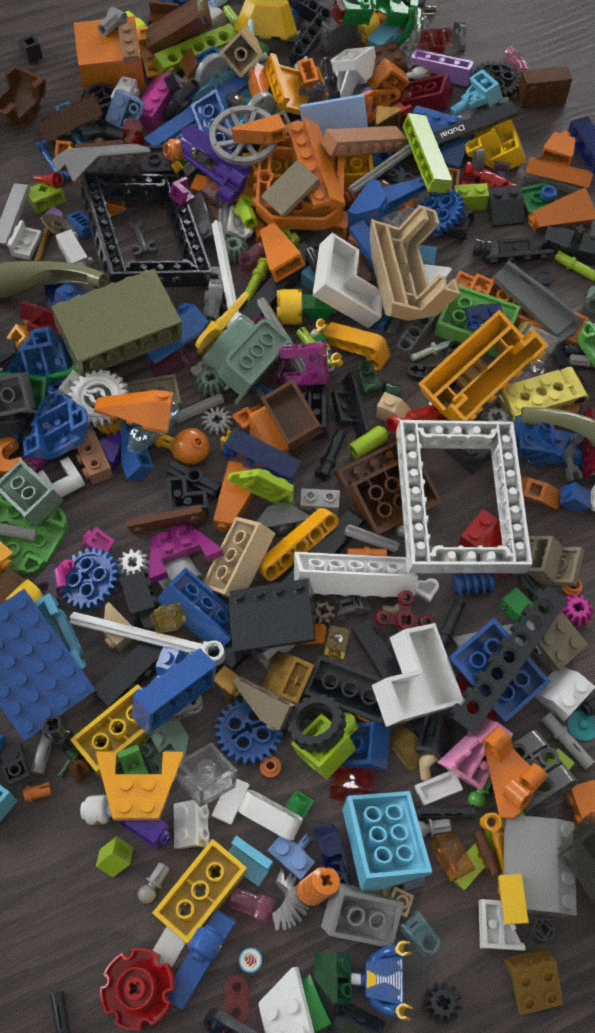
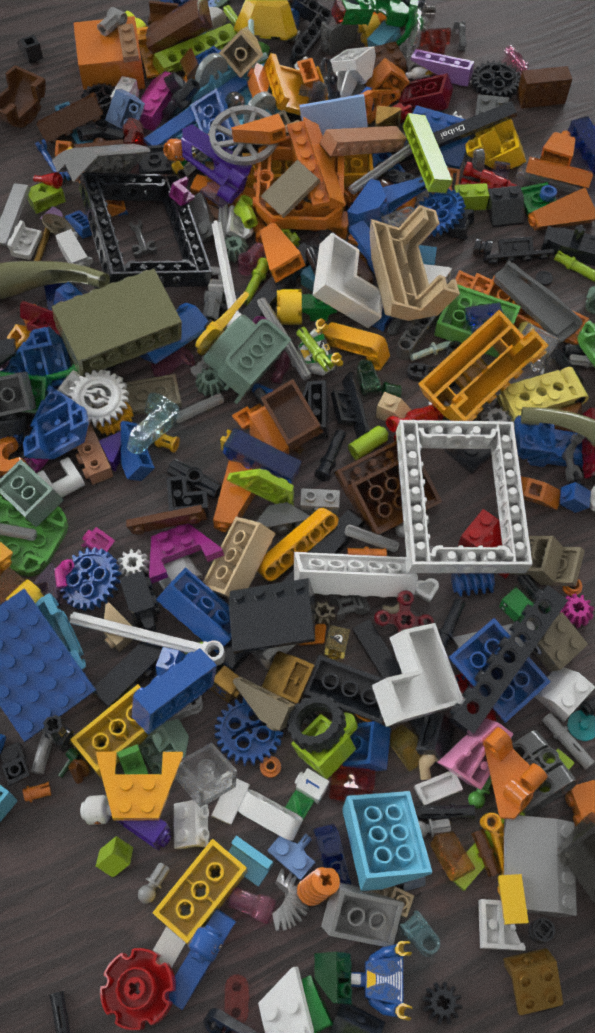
orange wedge [94,390,173,433] -> none
clear yellow brick [150,602,186,634] -> none
orange cylinder [171,428,210,466] -> none
light grey gear [201,406,234,435] -> none
tile [239,948,262,973] -> none
magenta brick [279,342,329,385] -> none
medium azure brick [450,69,503,117] -> none
none -> white brick [295,768,330,805]

